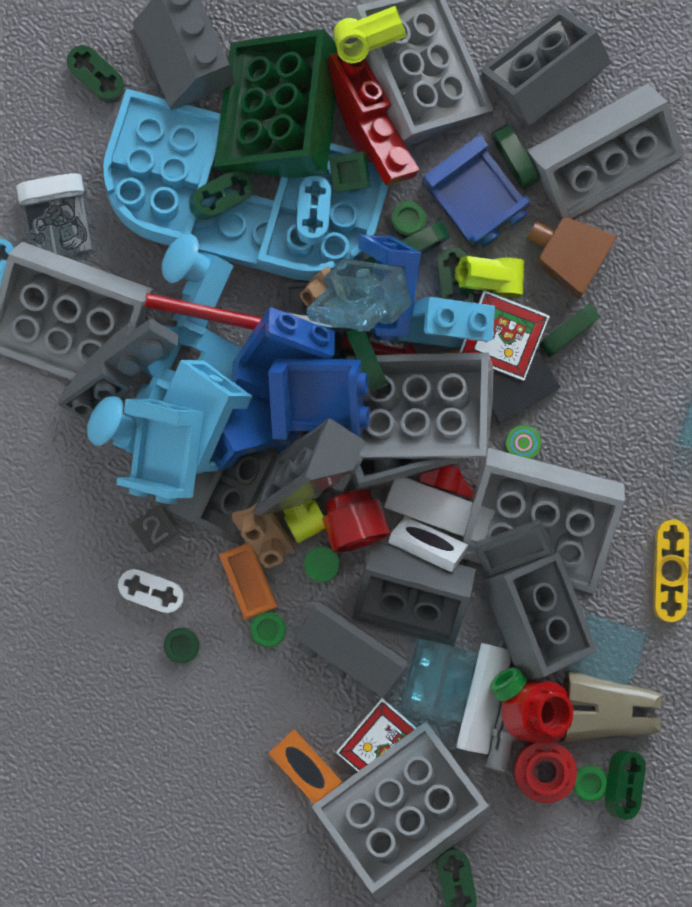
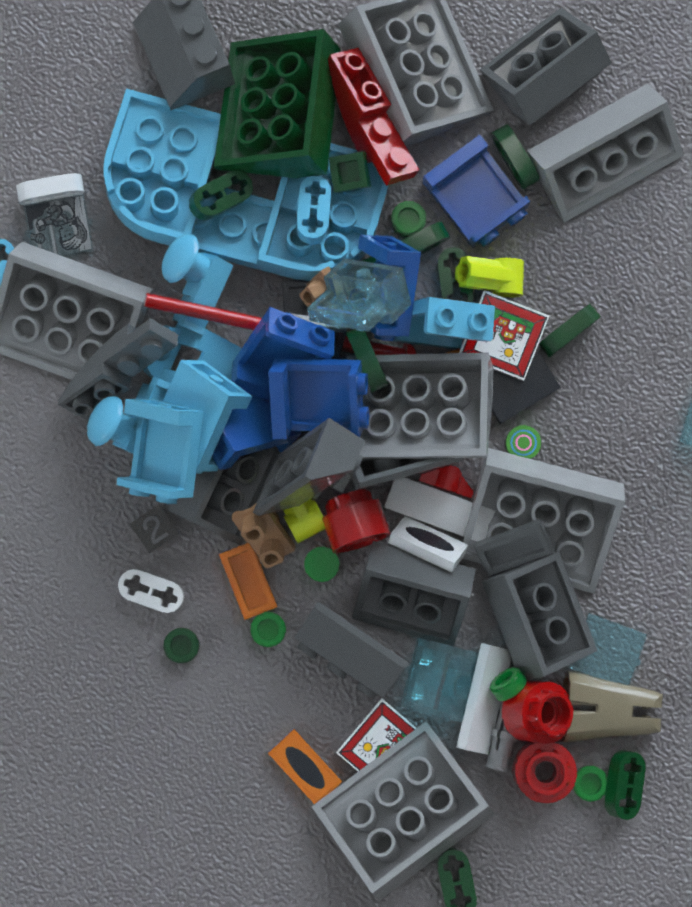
dark green beam [67,45,125,103] -> none
neon yellow piece [333,6,407,63] -> none
dark orange torso [526,217,617,299] -> none
yellow beam [653,519,689,622] -> none

